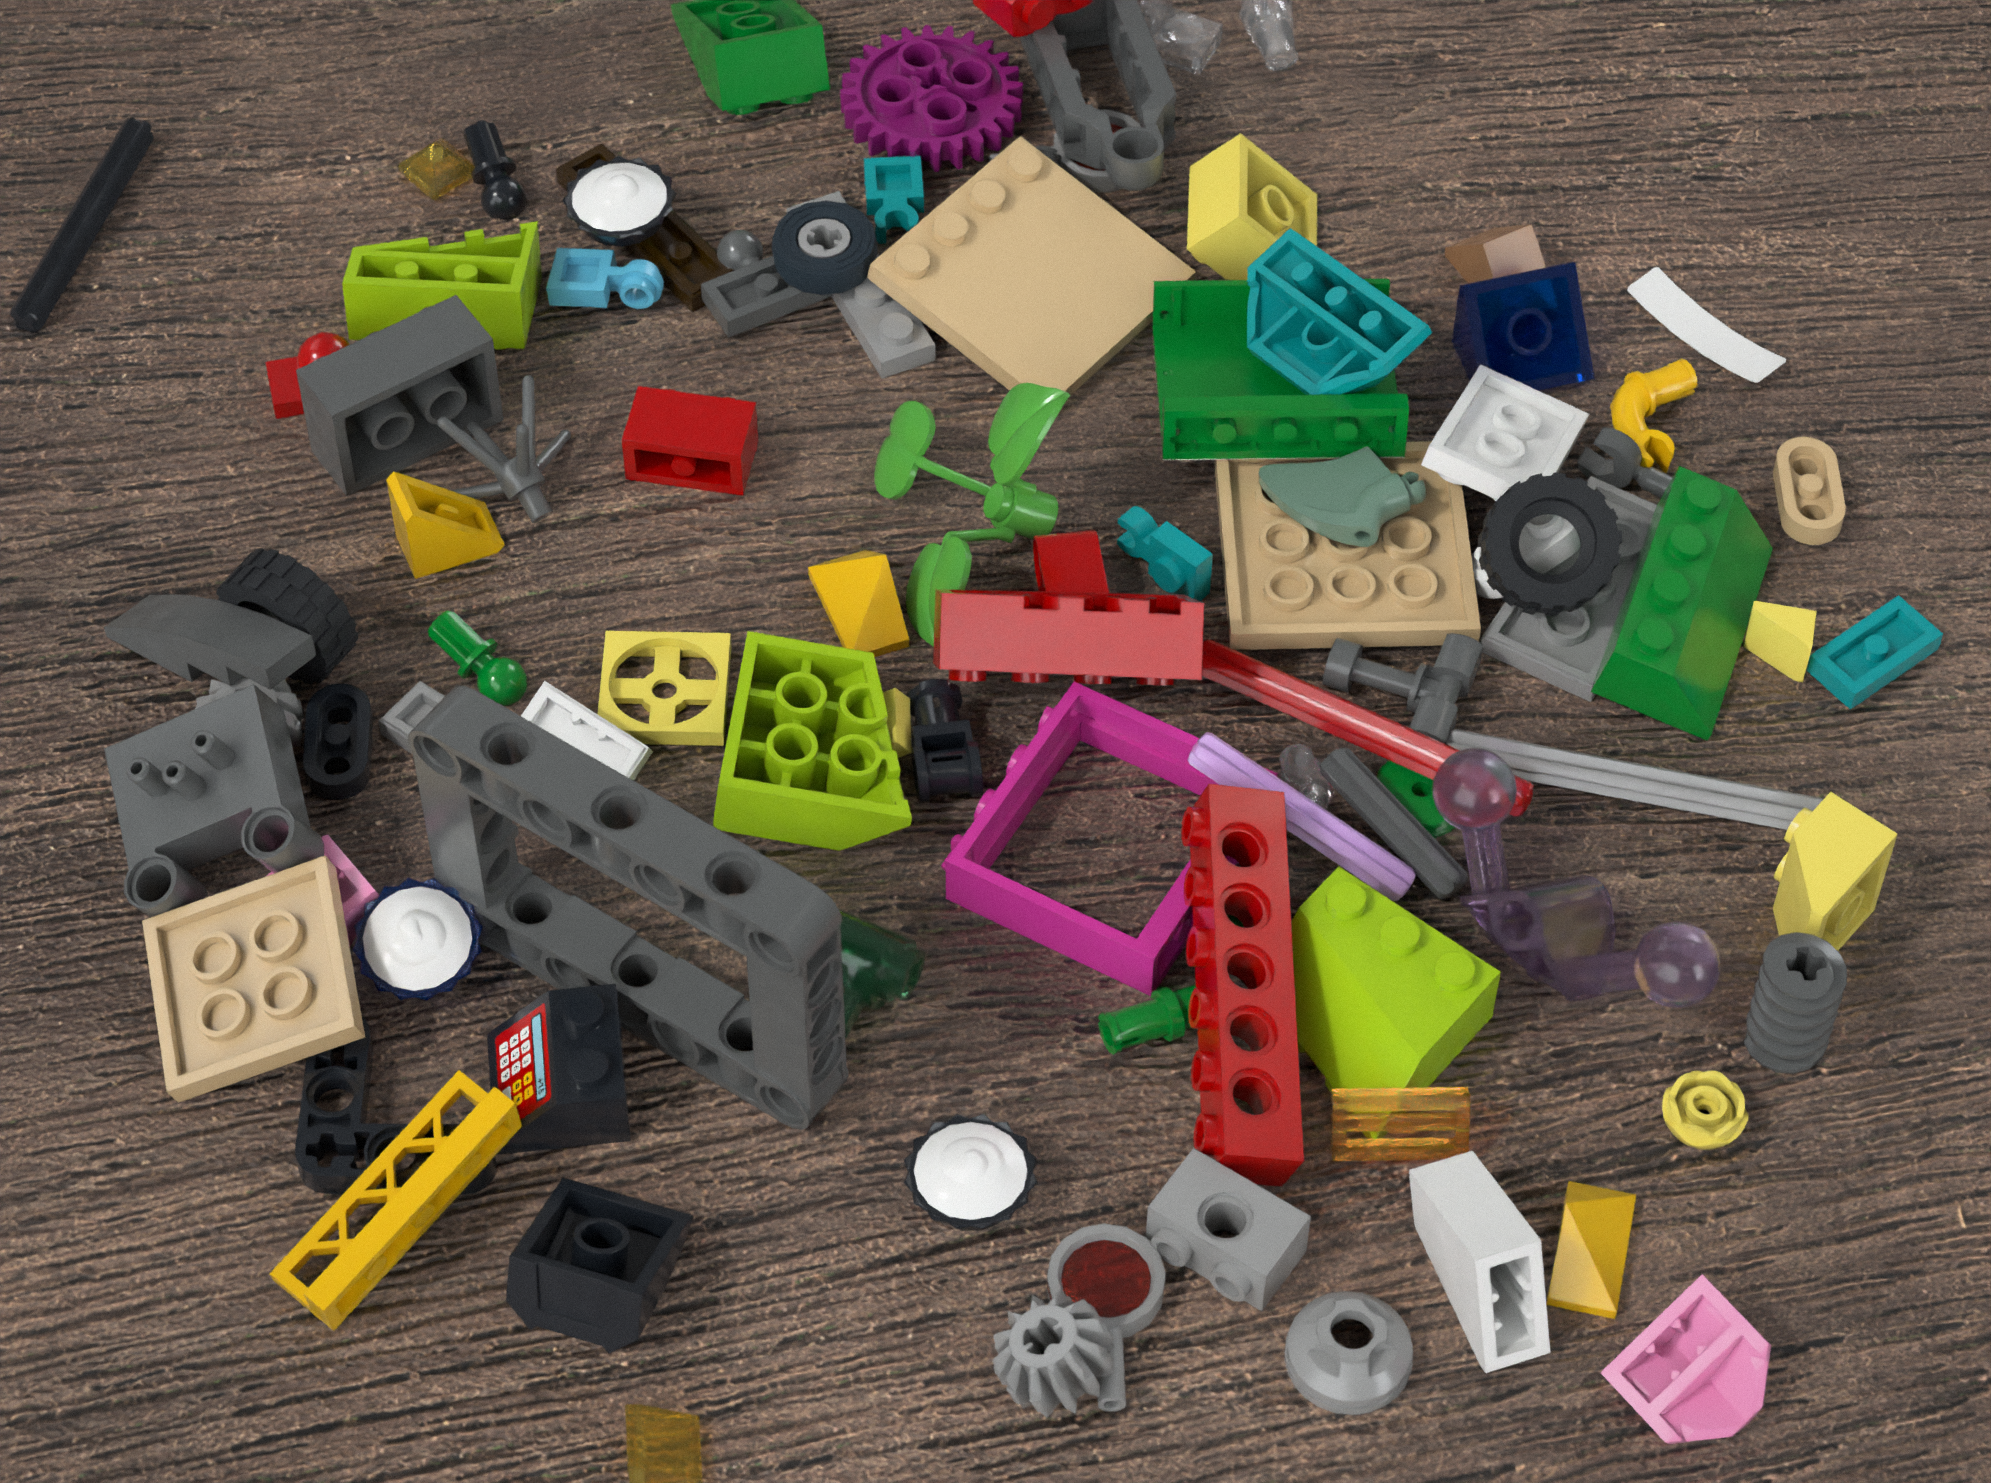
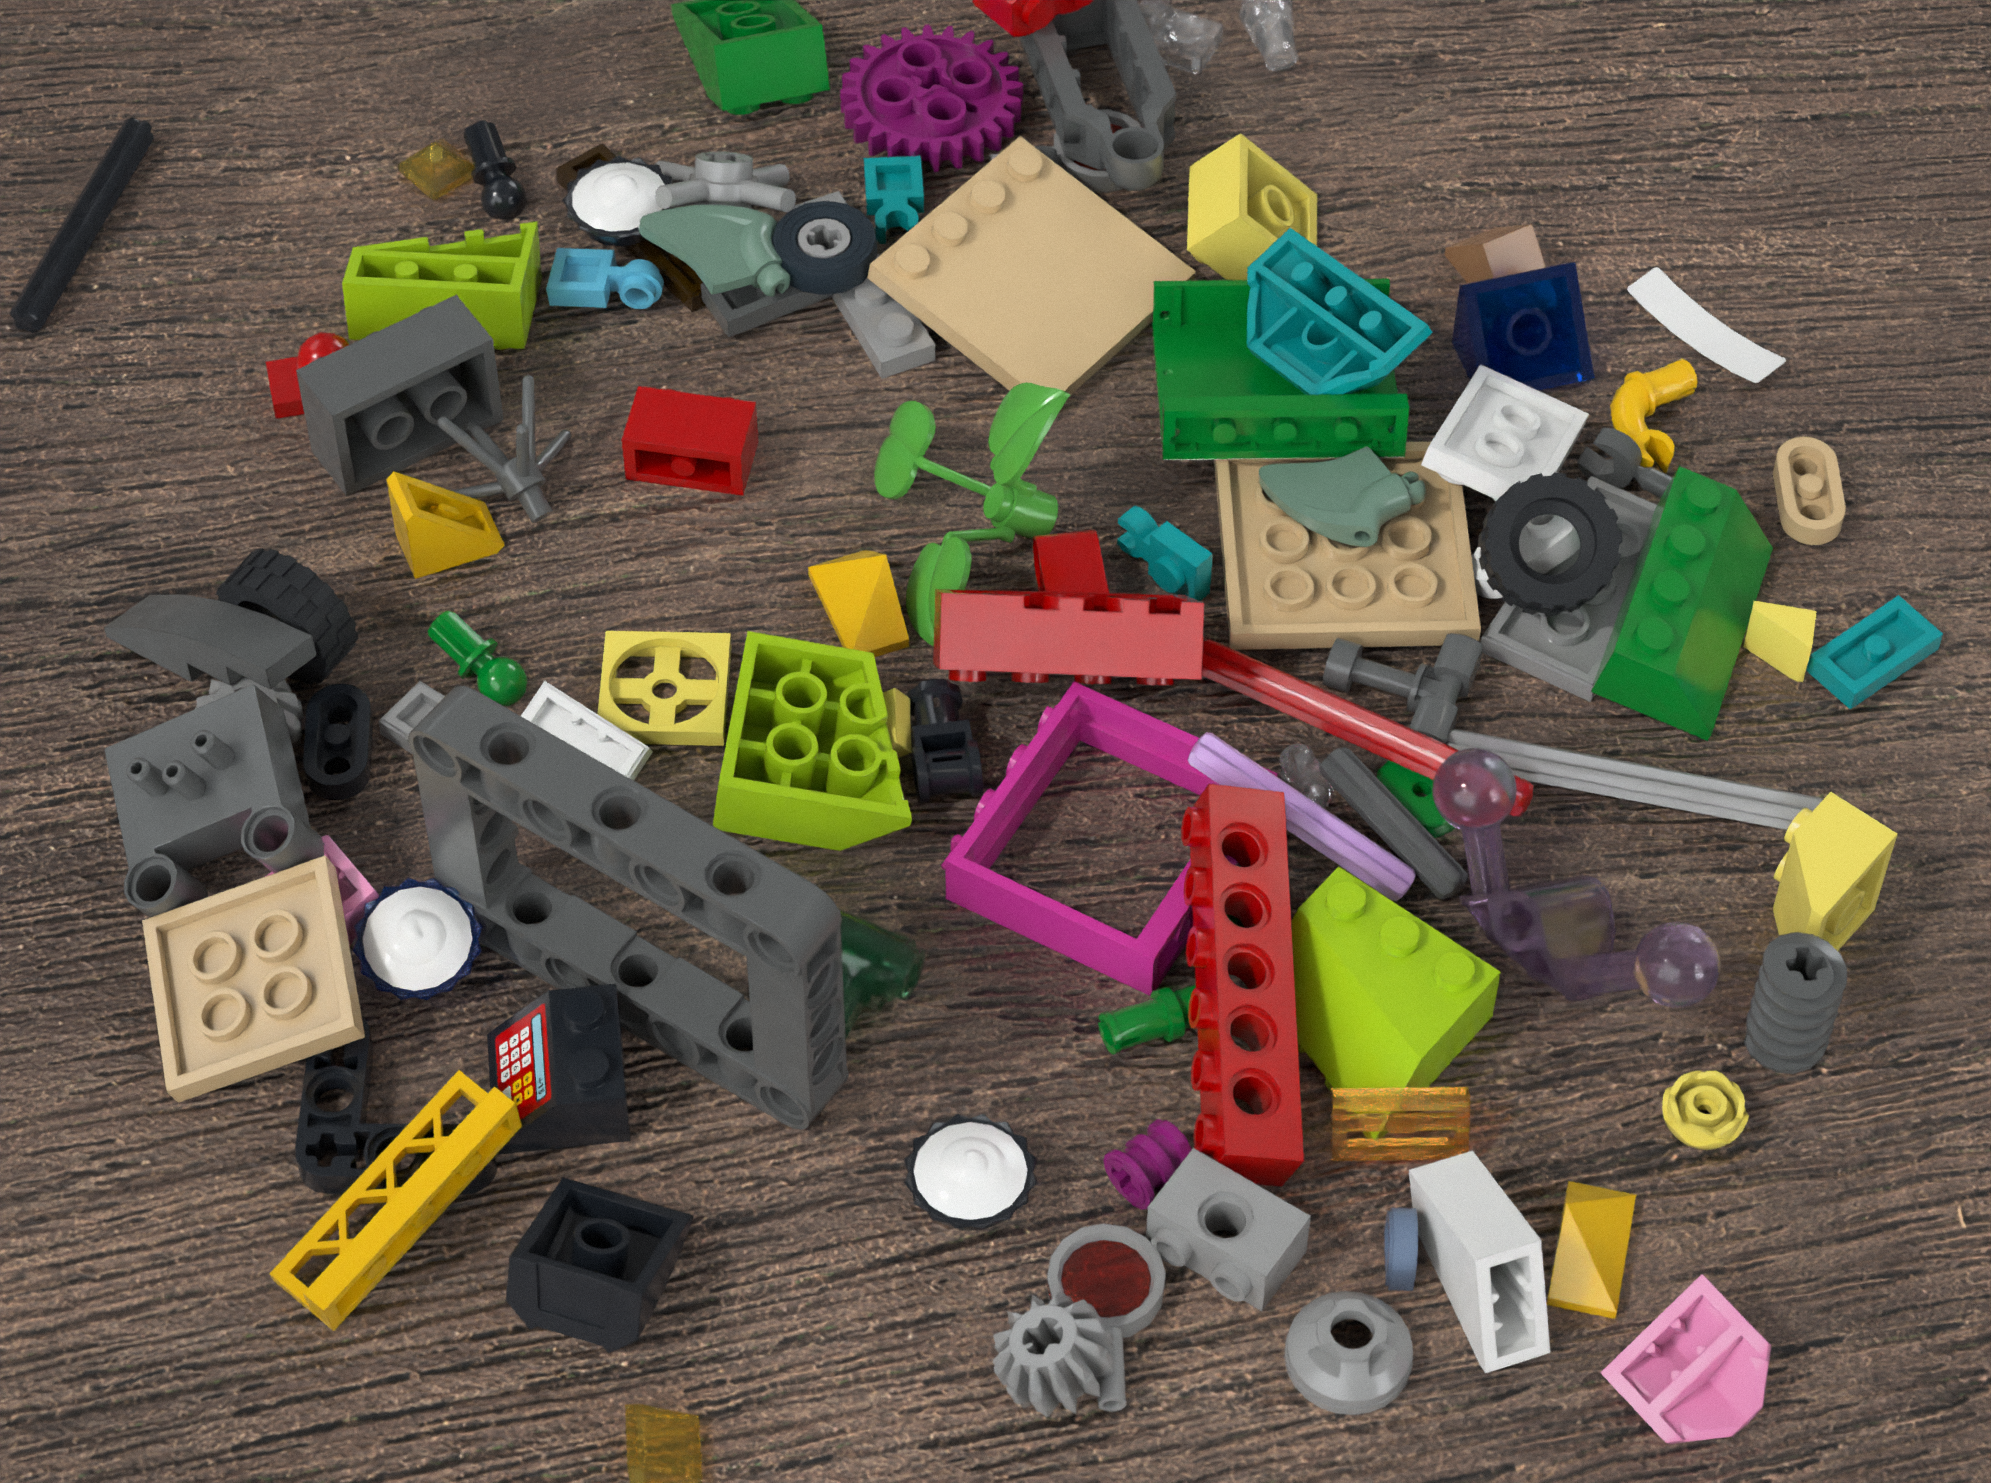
none -> sand green arm [638,205,790,297]
none -> light grey bar [655,152,796,212]
none -> magenta bush [1103,1119,1192,1210]
none -> sand blue tile [1384,1207,1418,1291]

